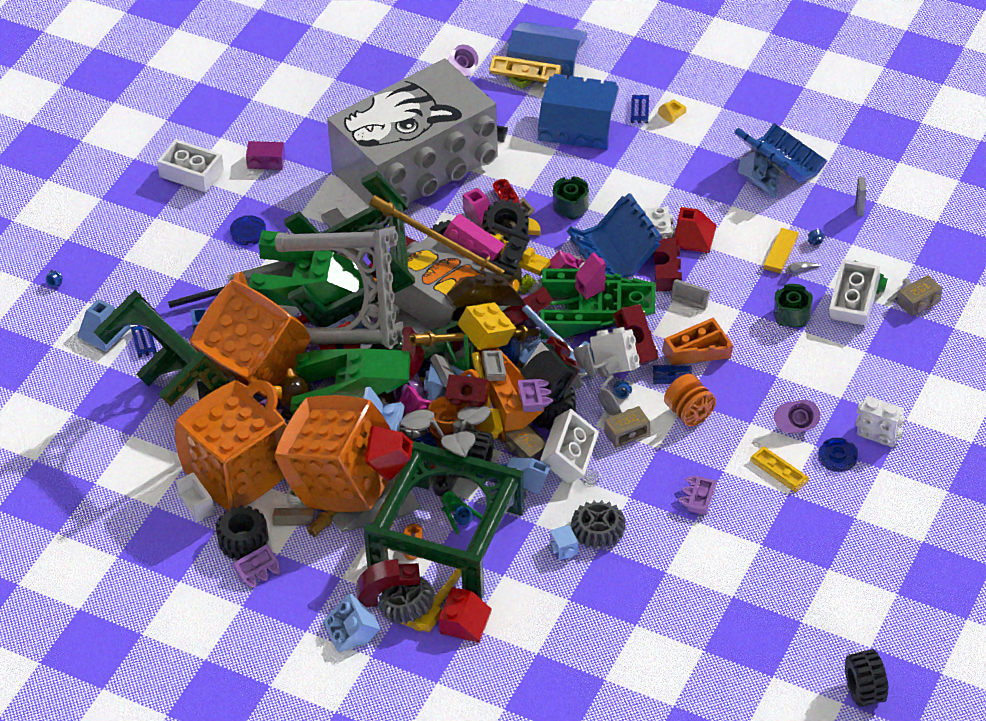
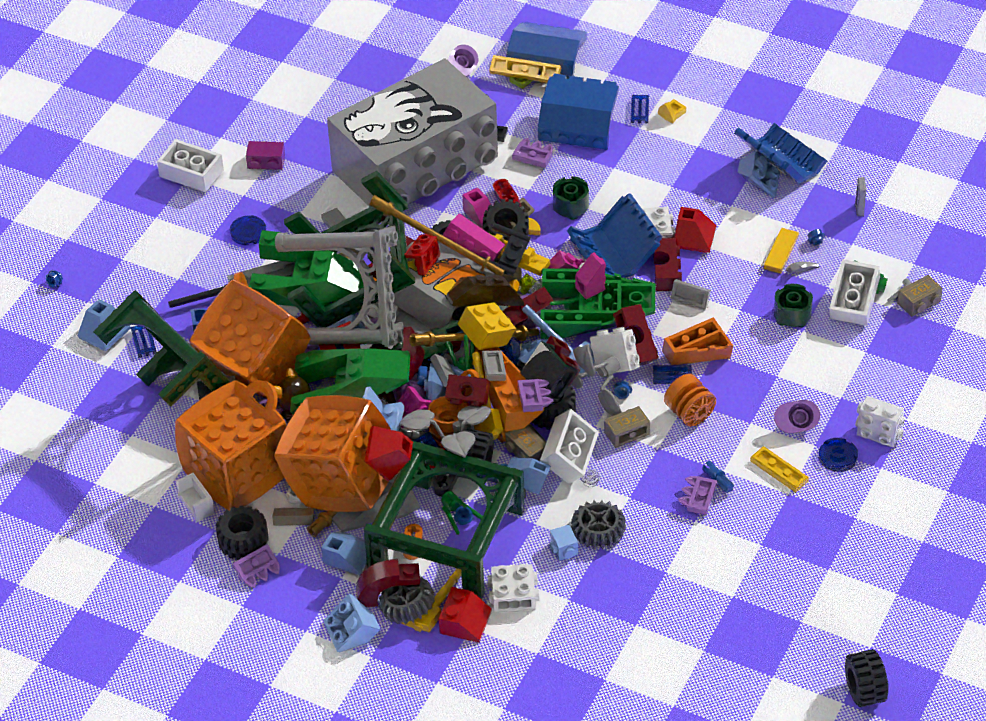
none -> medium blue slope [321,531,367,576]
none -> red bracket [405,234,440,276]
none -> blue tile [417,366,427,386]
none -> white brick [488,564,539,612]
none -> medium lavender plate [512,138,553,169]
none -> blue axle [702,461,734,493]

